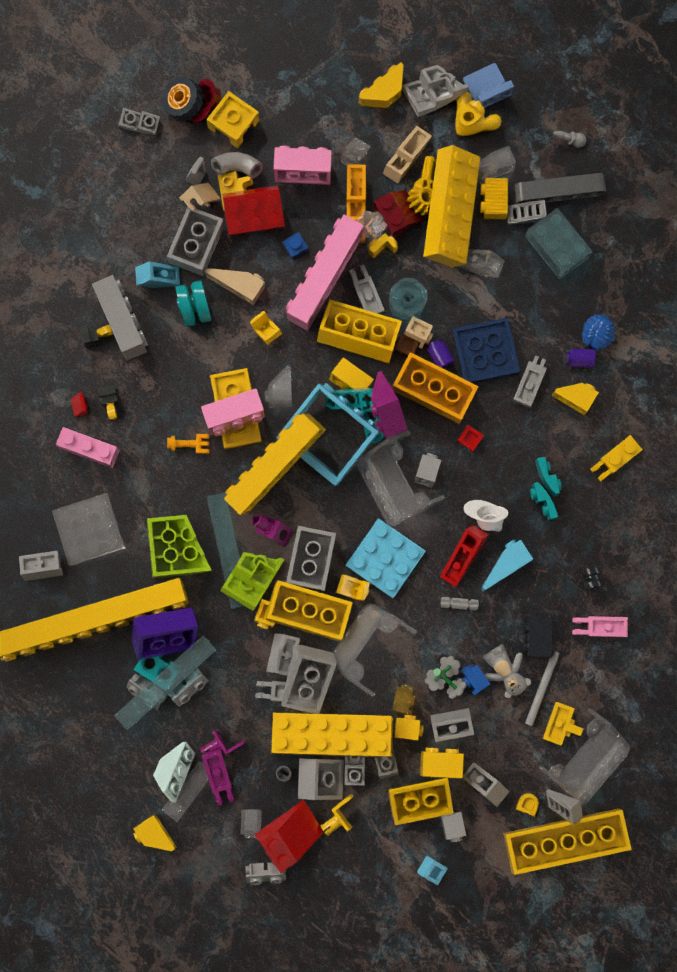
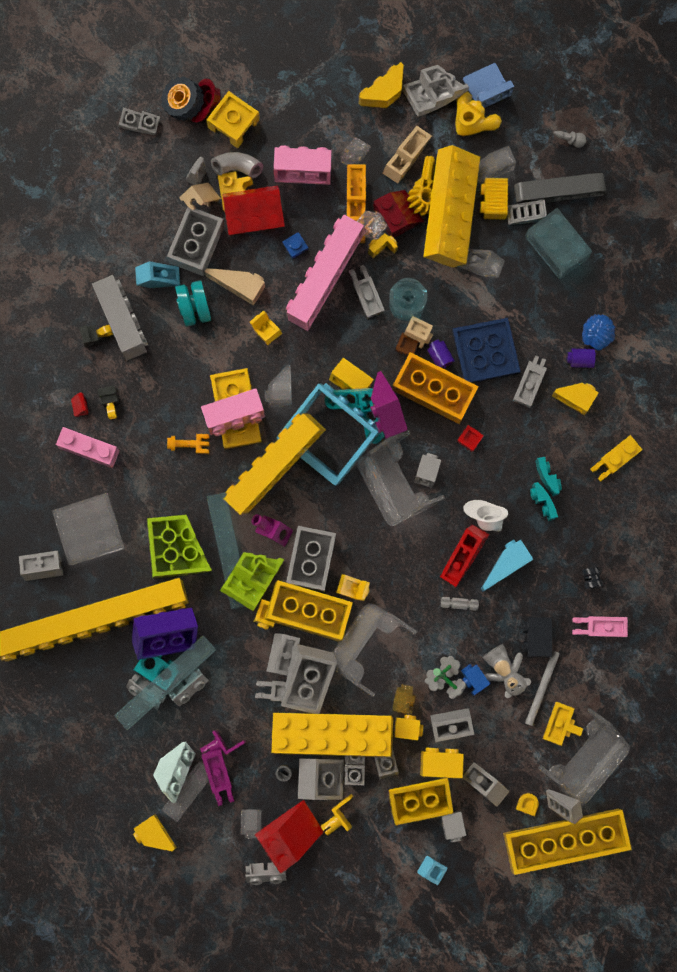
yellow slope [317,299,402,363] -> none
medium azure plate [345,518,426,599] -> none

